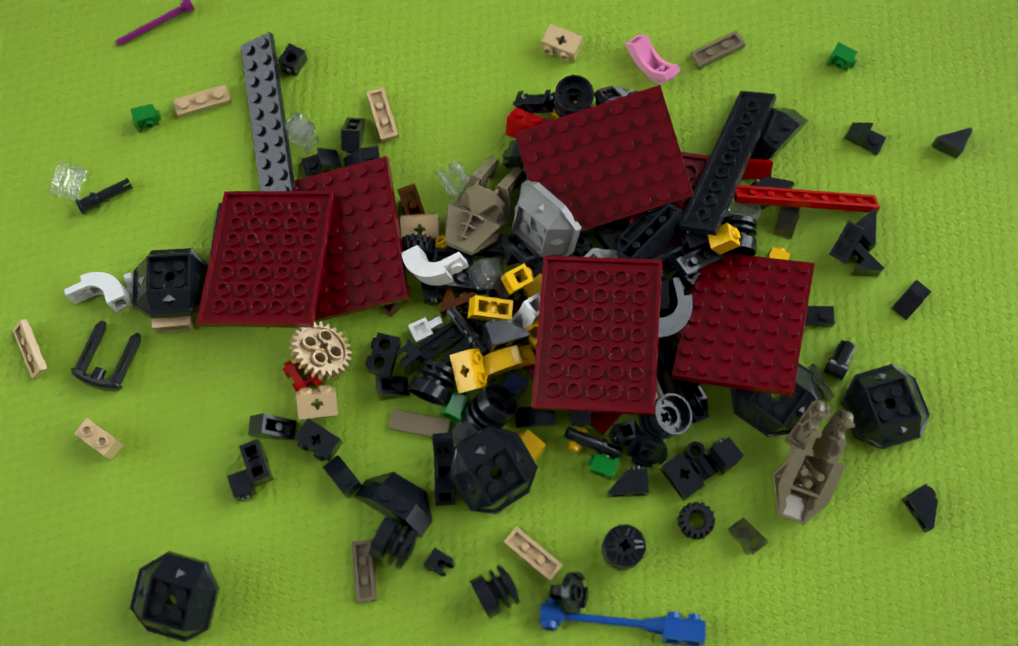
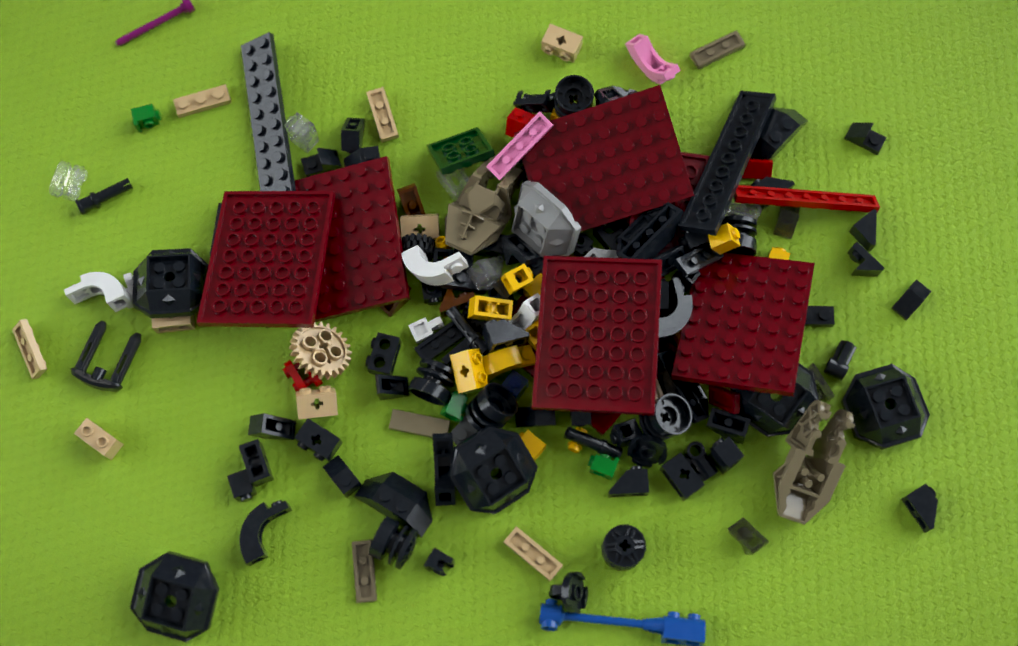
black brick [278,43,307,76] -> none
black hinge [397,339,423,377] -> none
black wheel [470,564,520,619] -> none
black tyre [677,501,716,540] -> none
green brick [826,42,858,71] -> none
black hinge [829,220,866,264] -> none
black slope [931,127,973,159] -> none
none -> black arch [239,500,292,566]
none -> dark green plate [427,127,495,175]
none -> bright pink plate [486,111,554,180]
none -> black slope [706,407,751,444]
none -> dark red tile [709,385,740,414]

